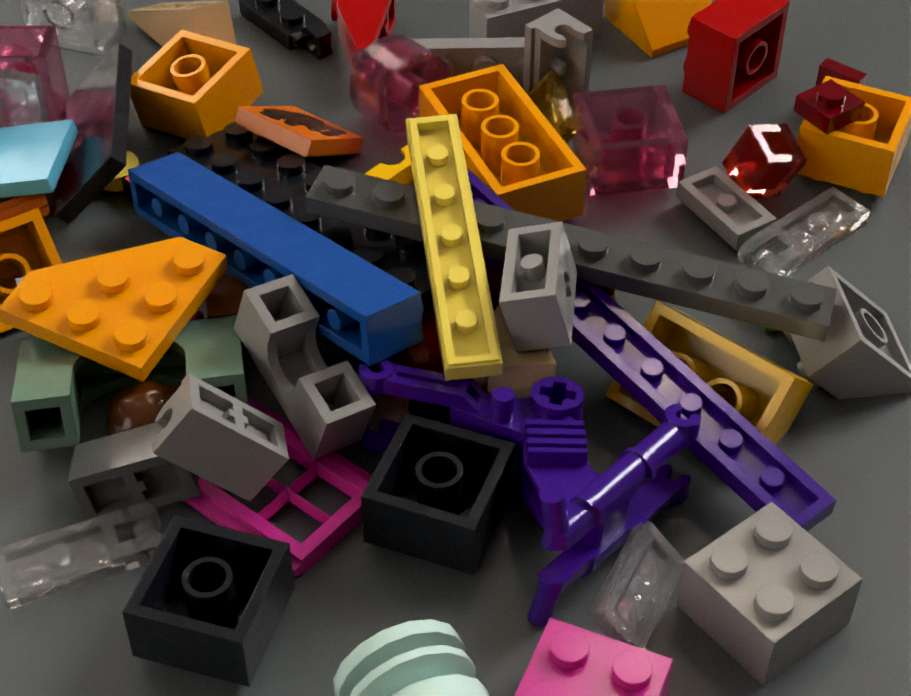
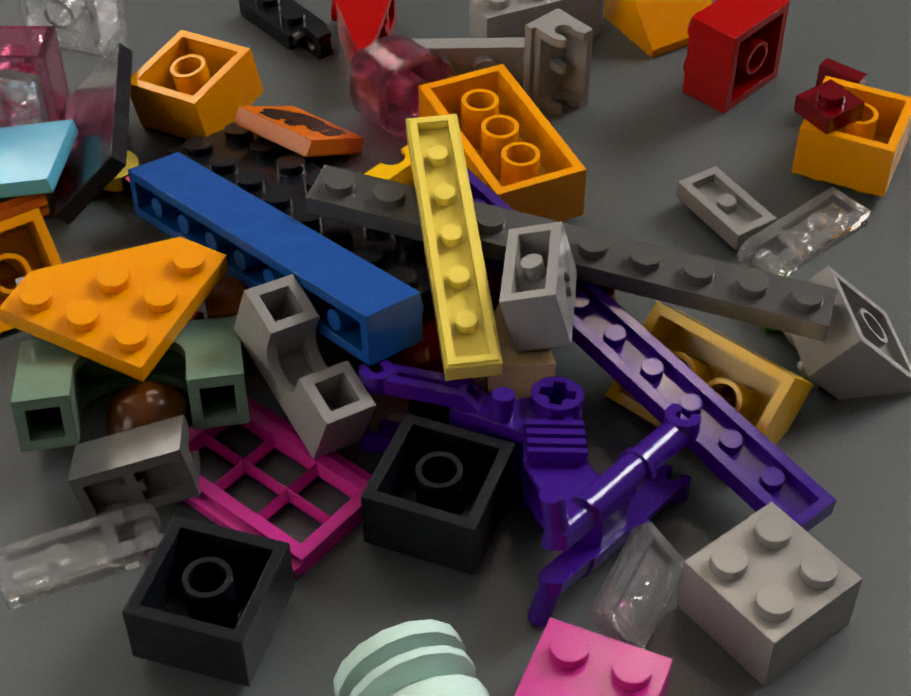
tan slope [128,0,237,47] -> none
light grey hinge [152,373,289,501] -> none
clear yellow plate [528,70,577,144] -> none
clear pink brick [571,85,688,196] -> none
clear red brick [722,123,808,199] -> none

